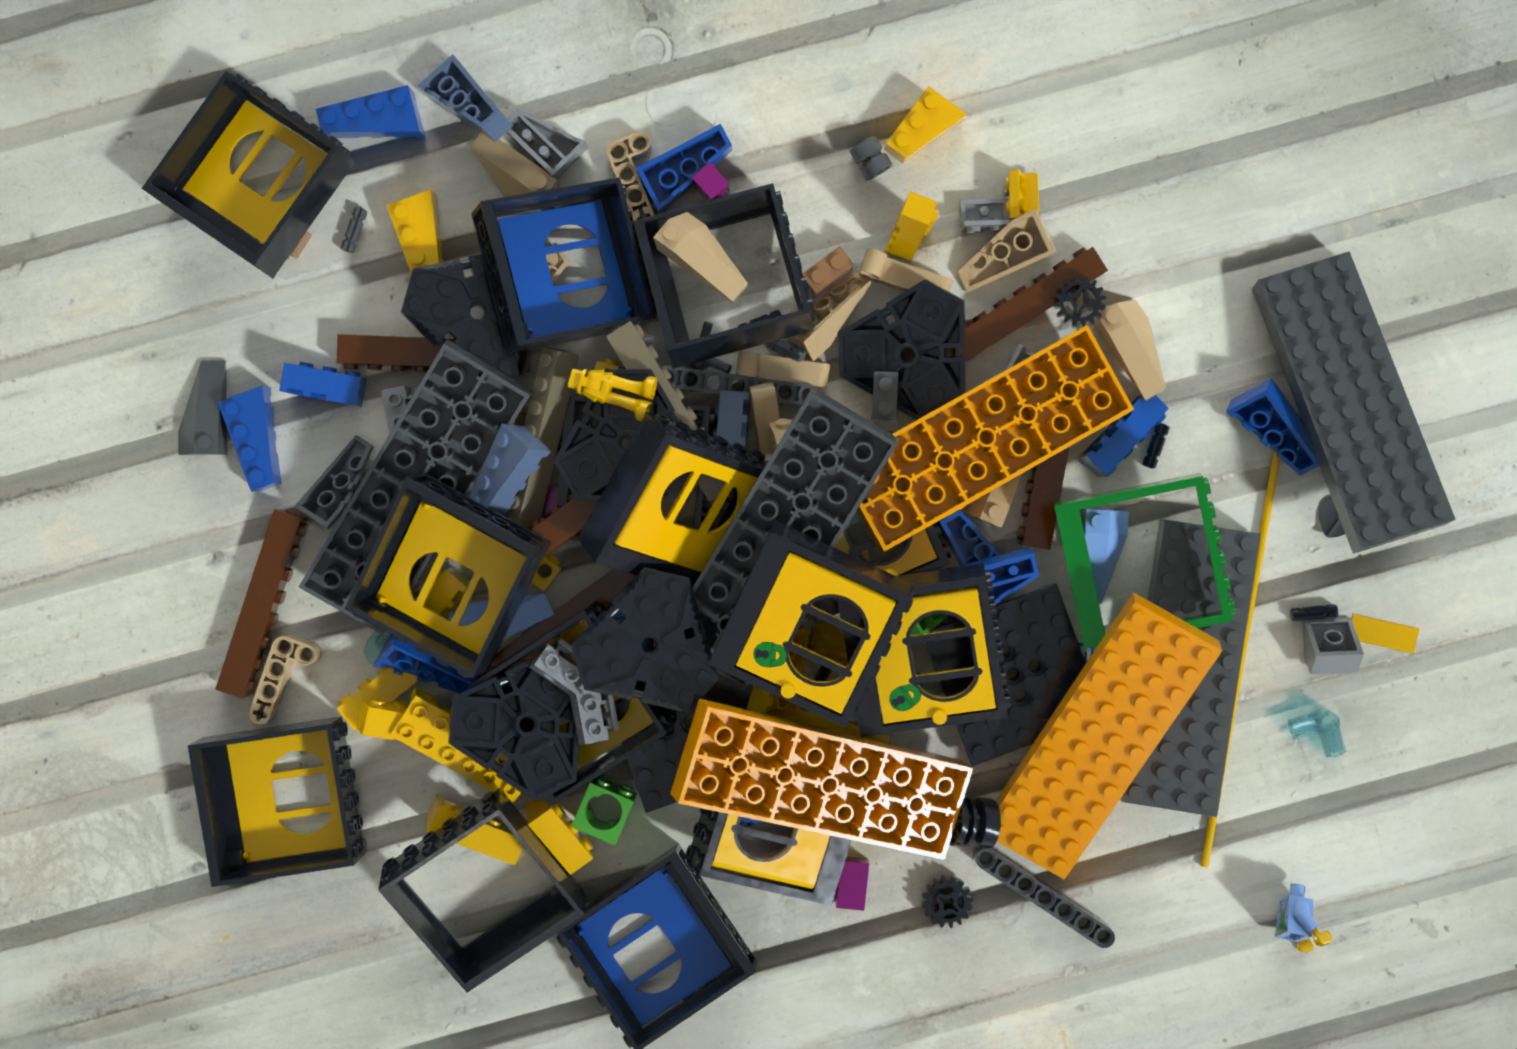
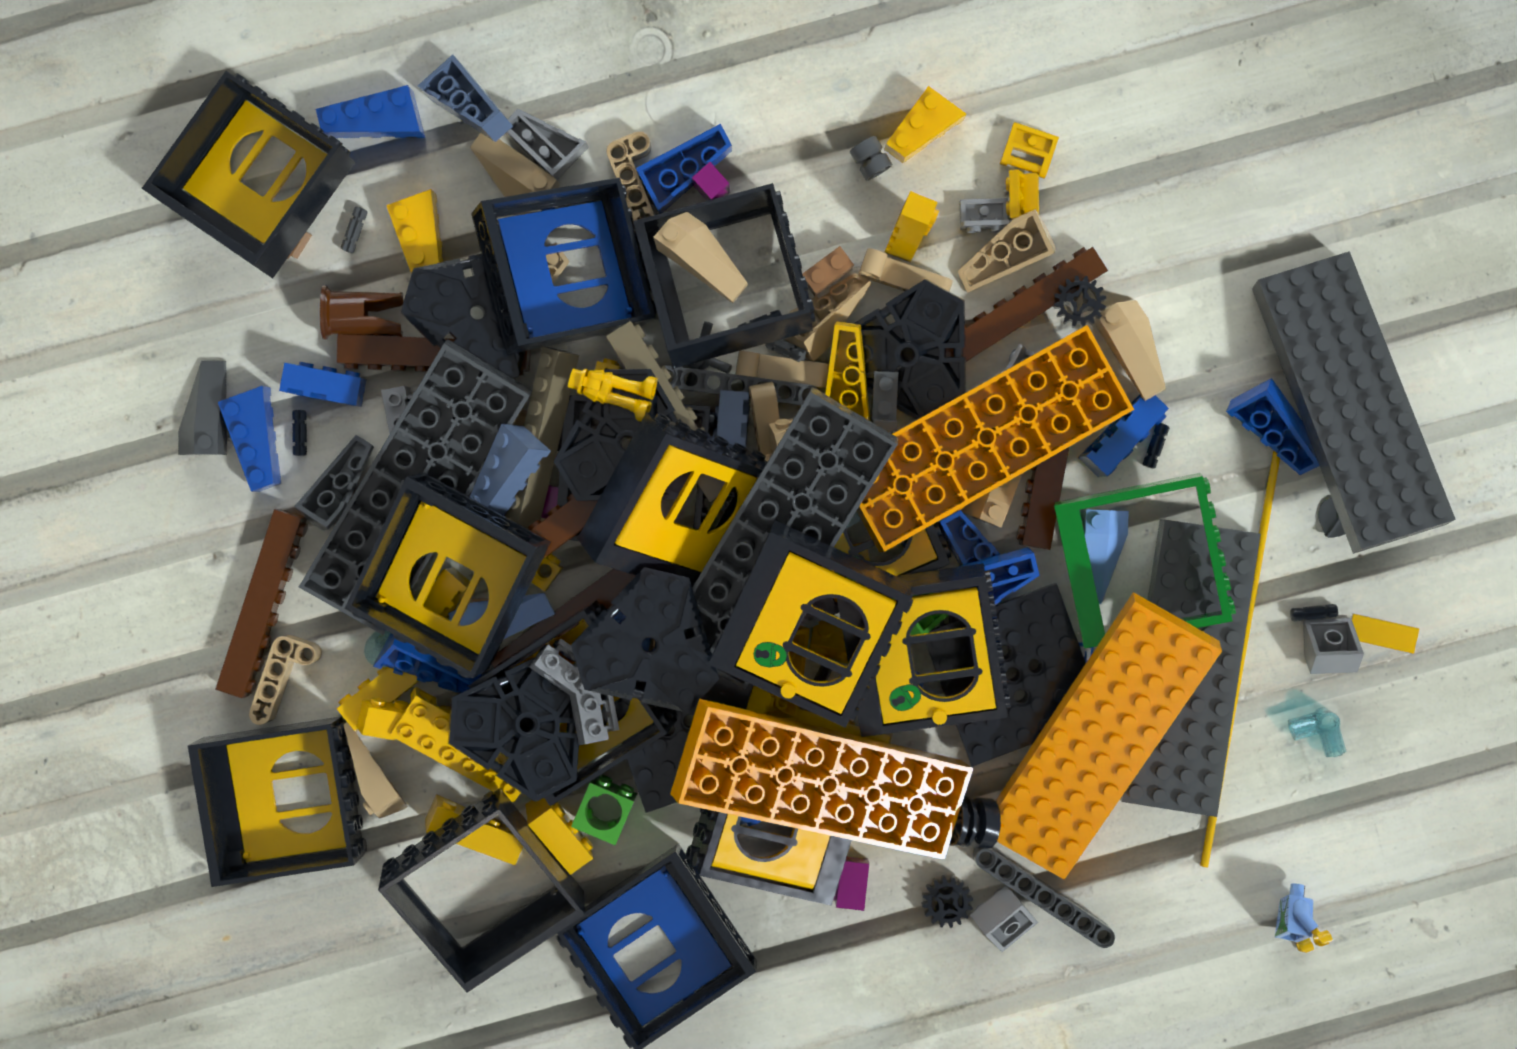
none -> black axle [292,410,307,456]
none -> reddish brown piece [320,285,404,340]
none -> tan wedge [343,722,408,819]
none -> yellow wedge [825,321,871,422]
none -> light grey slope [970,885,1038,952]
none -> yellow plate [1000,122,1059,179]

